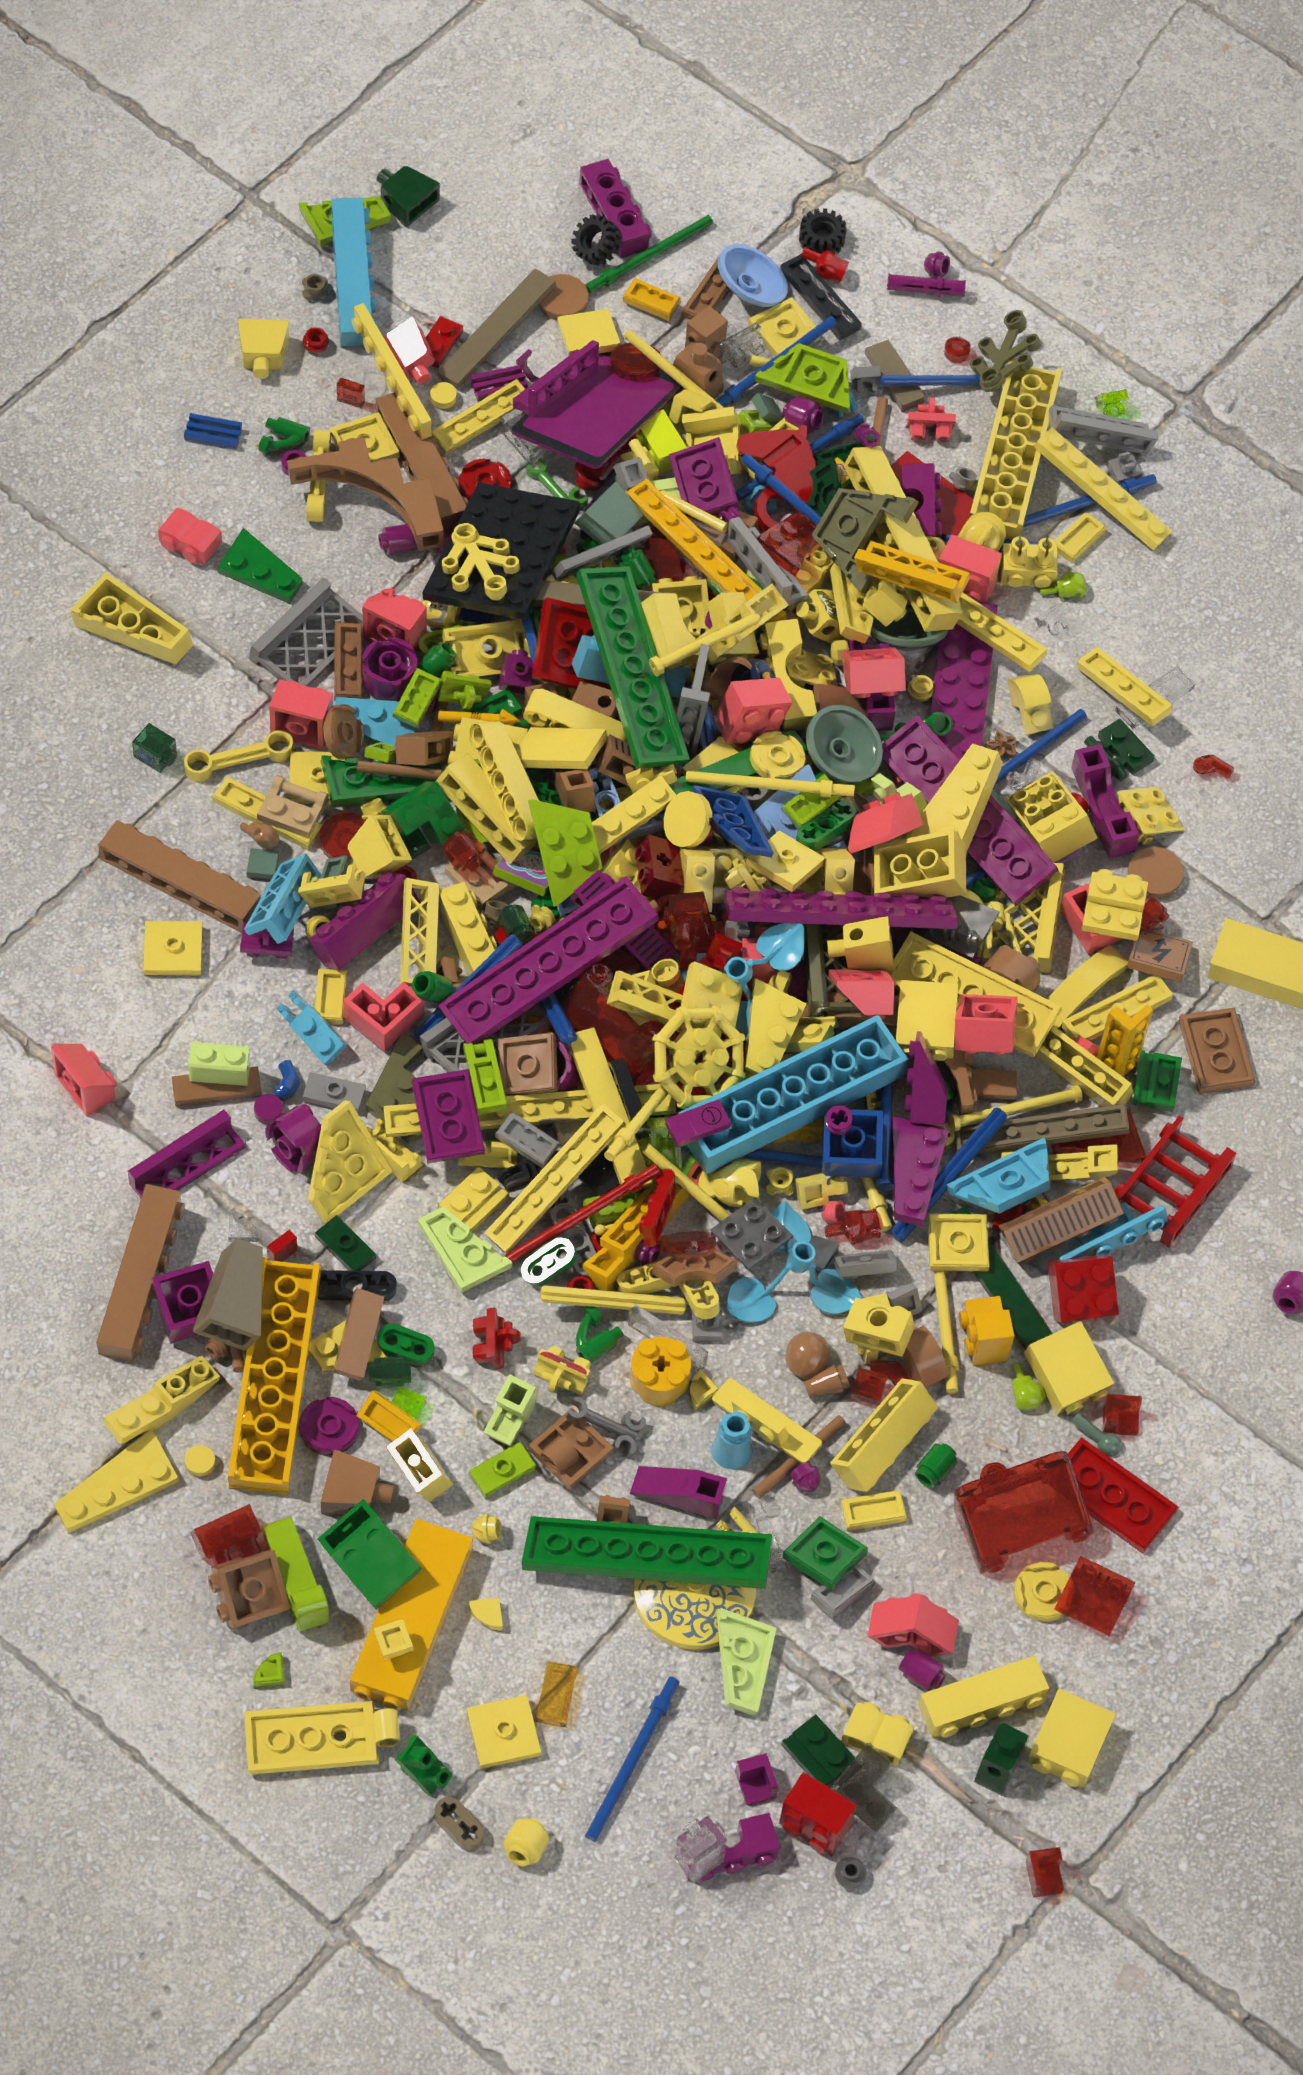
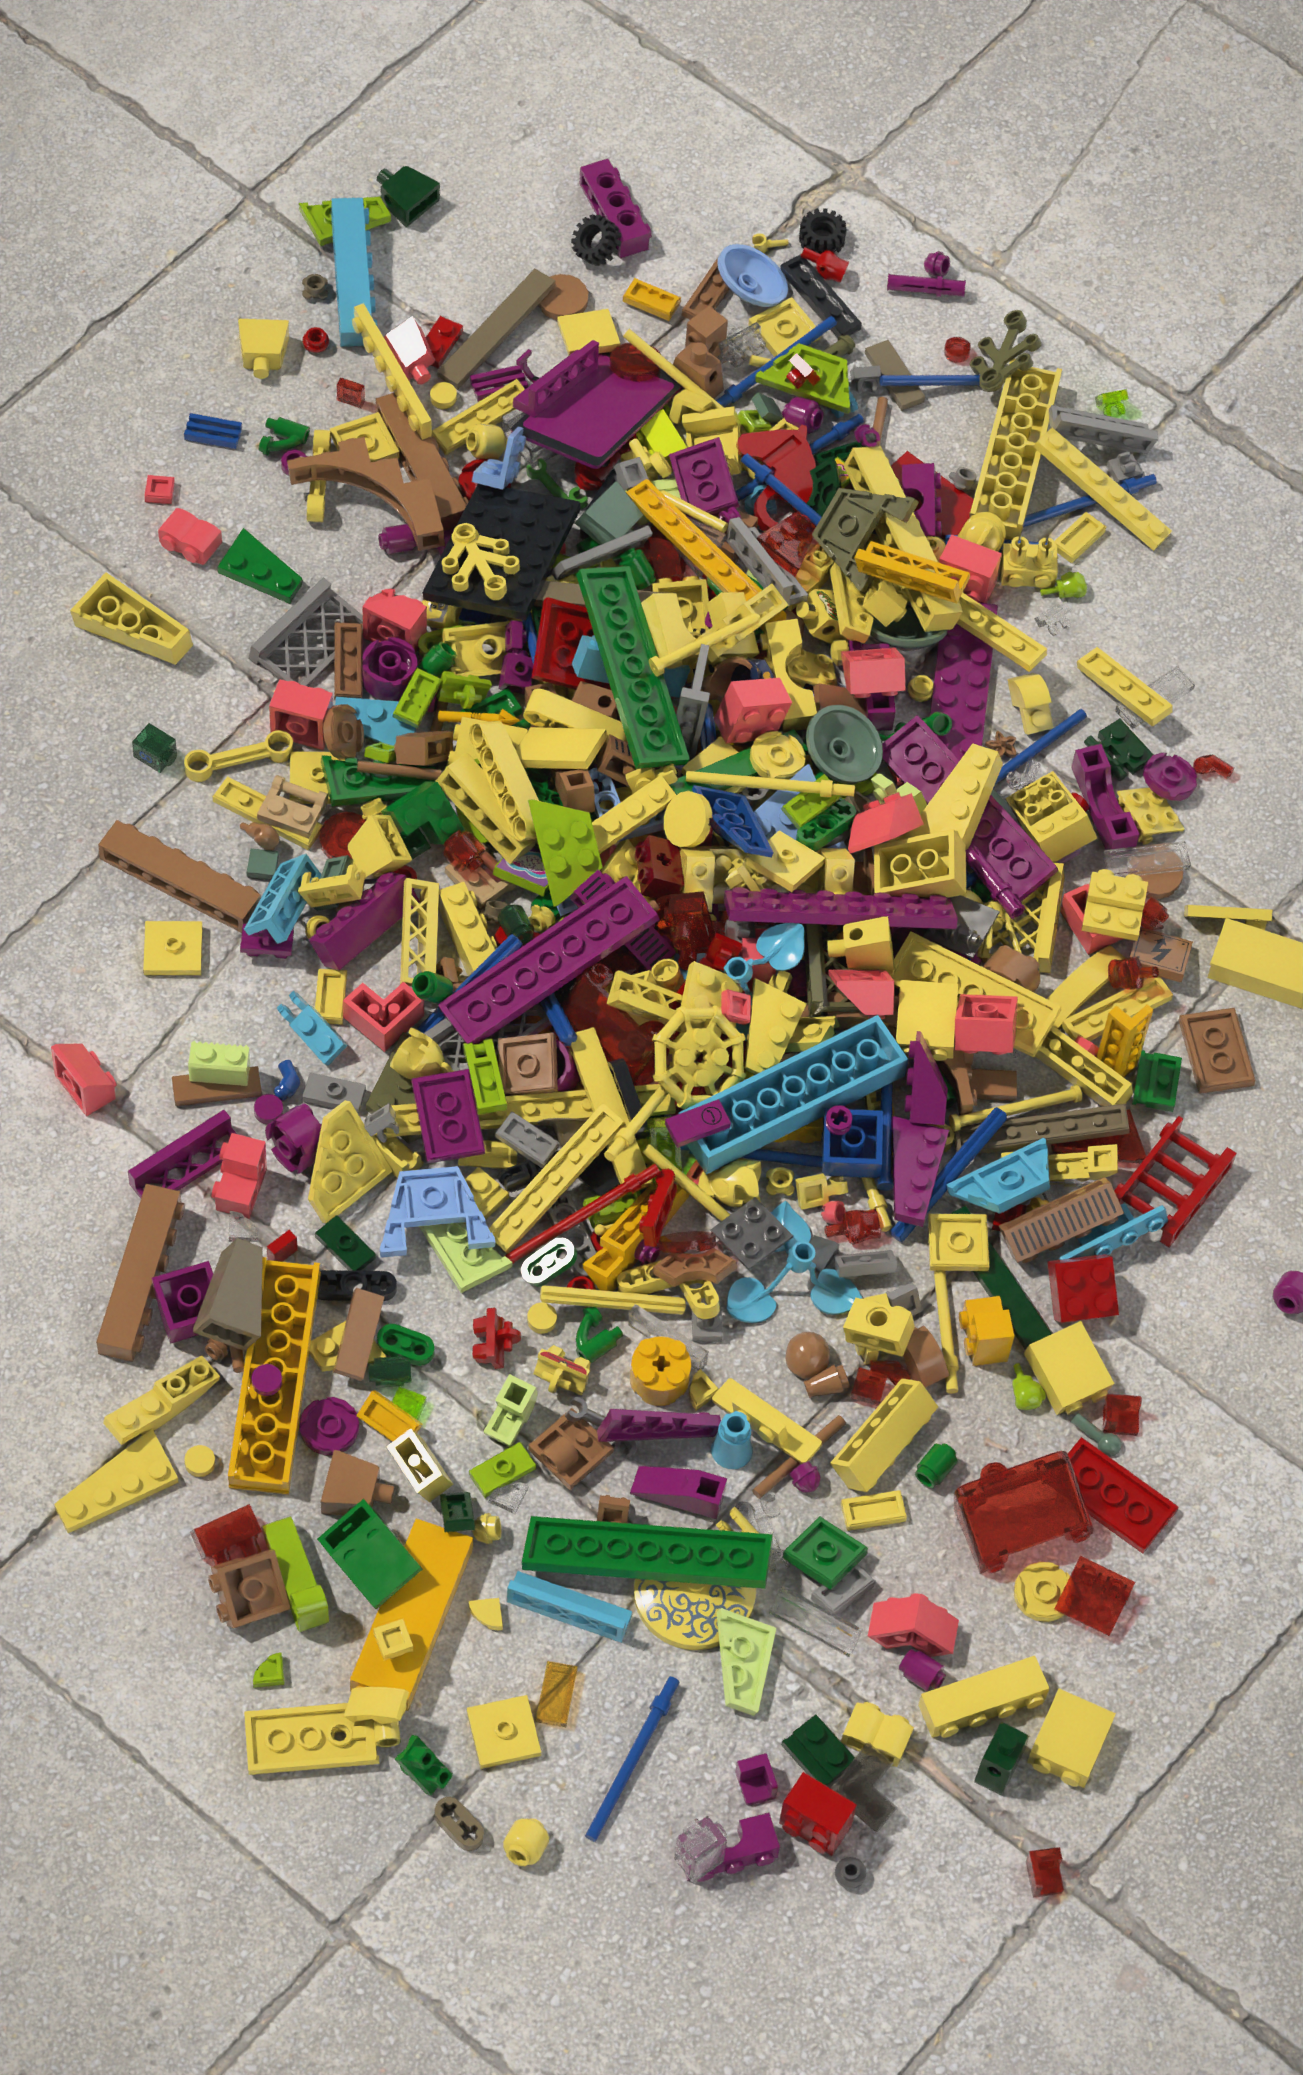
green bar [585,215,713,294] -> none
coral hips [906,397,956,441] -> none
none -> coral tile [144,475,175,504]
none -> coral brick [212,1133,267,1219]
none -> magenta tile [252,1364,282,1396]
none -> light yellow slope [343,1687,409,1724]
none -> light grey tile [364,1103,399,1143]
none -> light blue wing [380,1166,495,1258]
none -> light yellow helmet [390,1028,454,1079]
none -> dark green plate [440,1492,475,1532]
none -> light yellow head [466,424,508,459]
none -> light blue bracket [472,427,526,489]
none -> clear tile [488,1482,528,1514]
none -> magenta plate [505,620,526,653]
none -> medium azure fence [507,1571,633,1643]
none -> light yellow tile [527,1302,557,1334]
none -> magenta wing [597,1409,721,1442]
none -> light yellow tile [649,451,673,479]
none -> coral tile [721,989,751,1025]
none -> light yellow hand [752,233,789,253]
none -> clear tile [769,1585,863,1657]
none -> red tile [786,353,821,389]
none -> olive pin [823,335,855,357]
none -> magenta pin [966,846,1025,919]
none -> clear tile [1102,841,1191,877]
none -> clear red piece [1108,957,1159,990]
none -> magenta tile [1143,753,1197,801]
none -> light yellow hinge [1184,905,1272,930]

